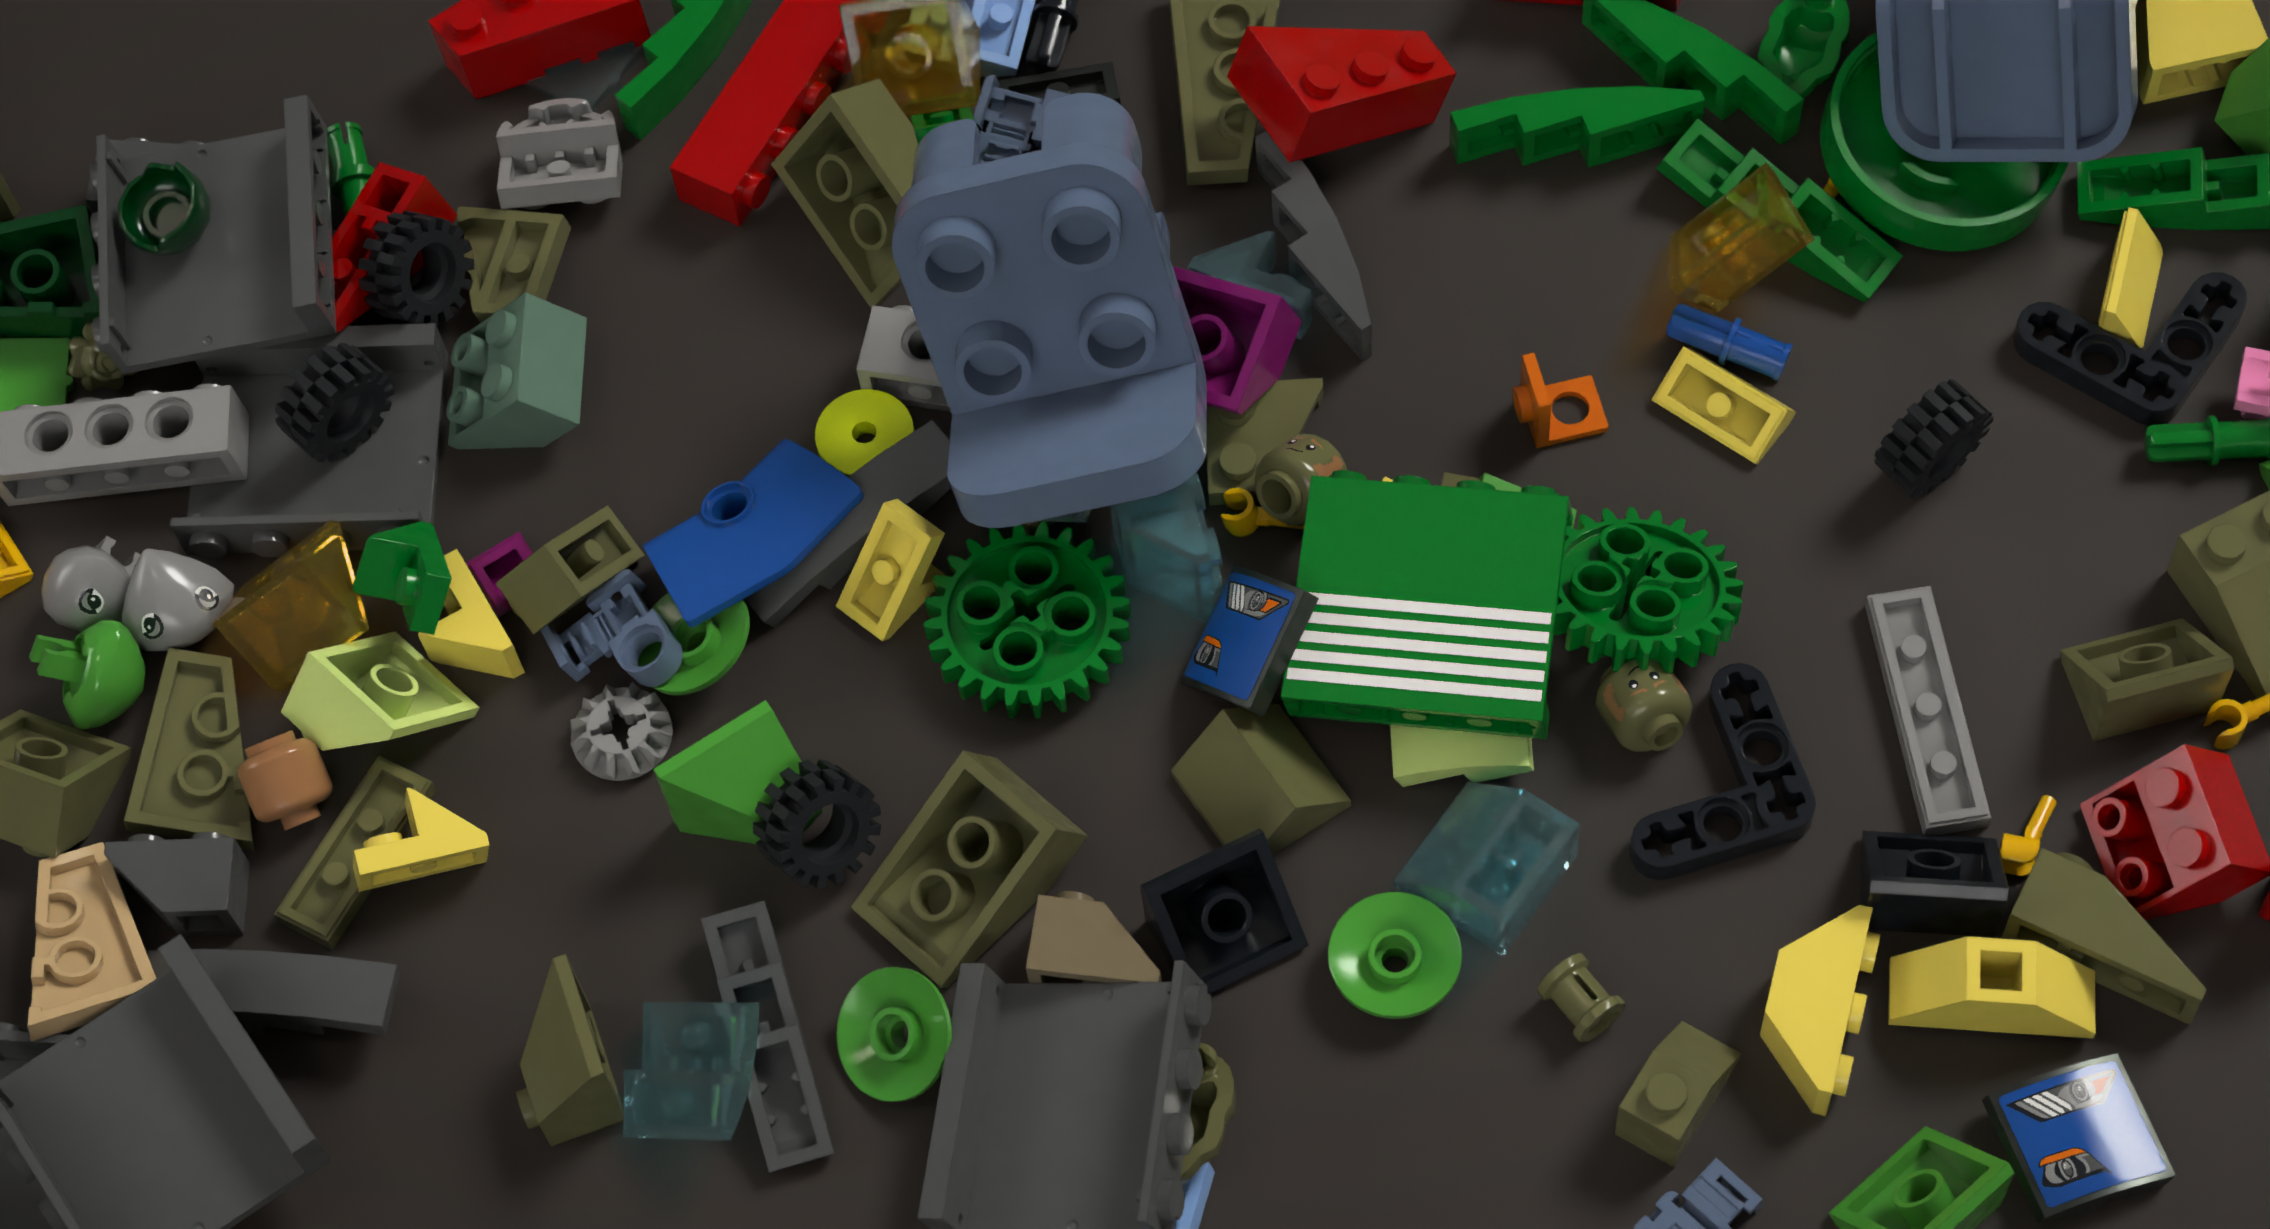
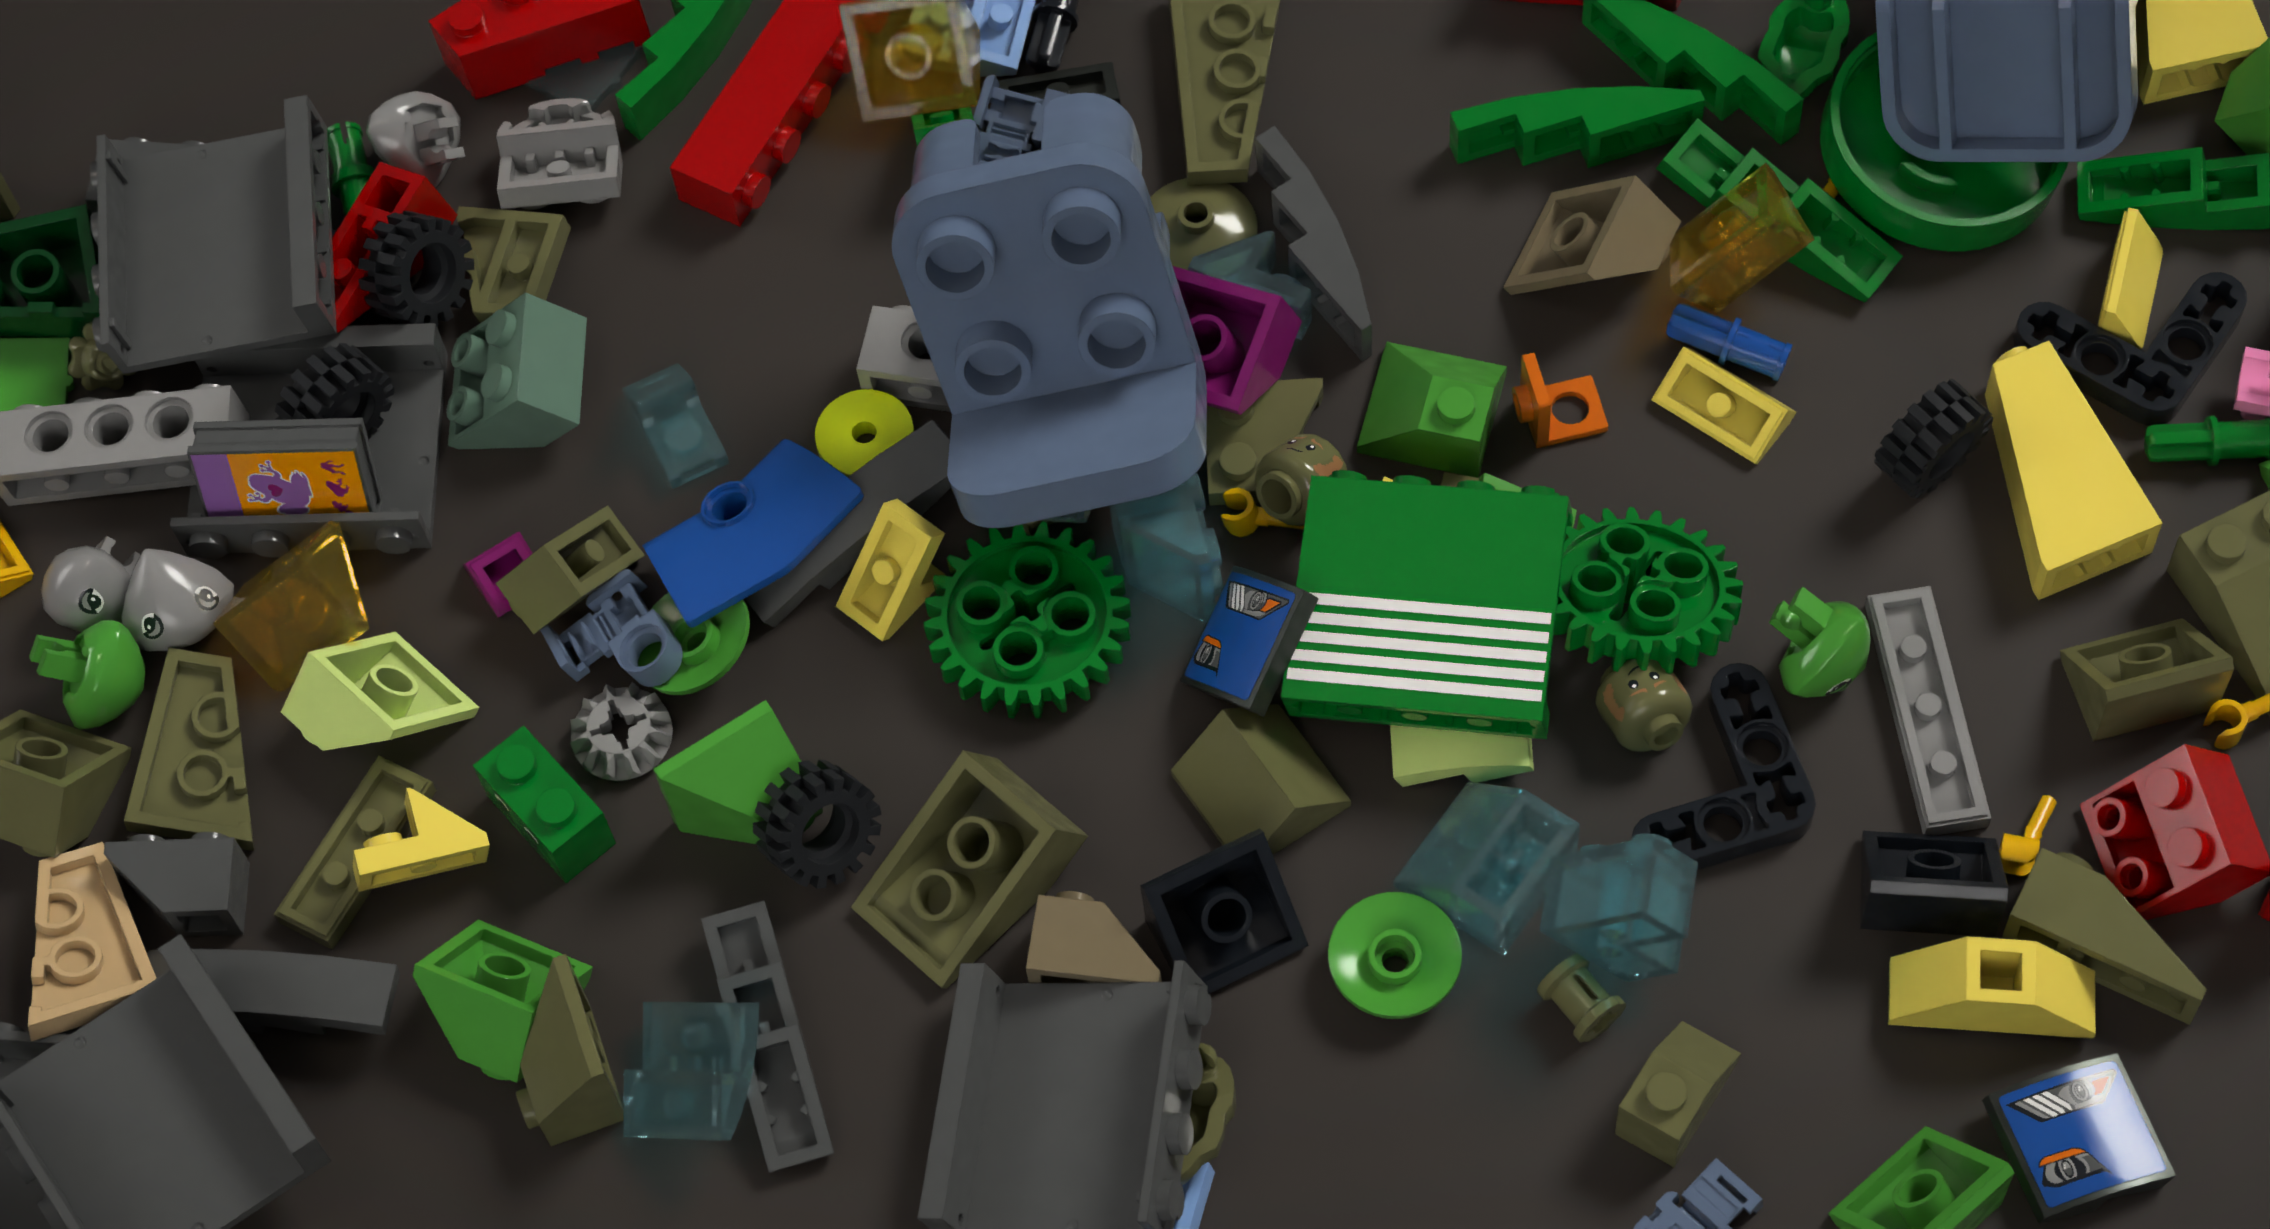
dark green hair [118,162,211,255] -> none
medium nougat head [237,730,333,830] -> none
green slope [352,521,452,635] -> none
light yellow slope [418,549,525,679] -> none
olive slope [771,78,918,309] -> none
bright green dish [837,967,952,1102] -> none
red wedge [1227,26,1457,163] -> none
light yellow slope [1760,905,1881,1116] -> none
none -> piece [187,418,383,517]
none -> light grey piece [366,91,465,188]
none -> bright green slope [412,919,593,1083]
none -> green brick [472,725,616,884]
none -> clear light blue slope [622,363,729,489]
none -> olive dish [1150,178,1258,279]
none -> bright green slope [1357,342,1507,478]
none -> dark tan slope [1503,175,1681,295]
none -> clear light blue brick [1539,833,1698,982]
none -> bright green piece [1769,587,1871,698]
none -> light yellow slope [1985,341,2163,600]

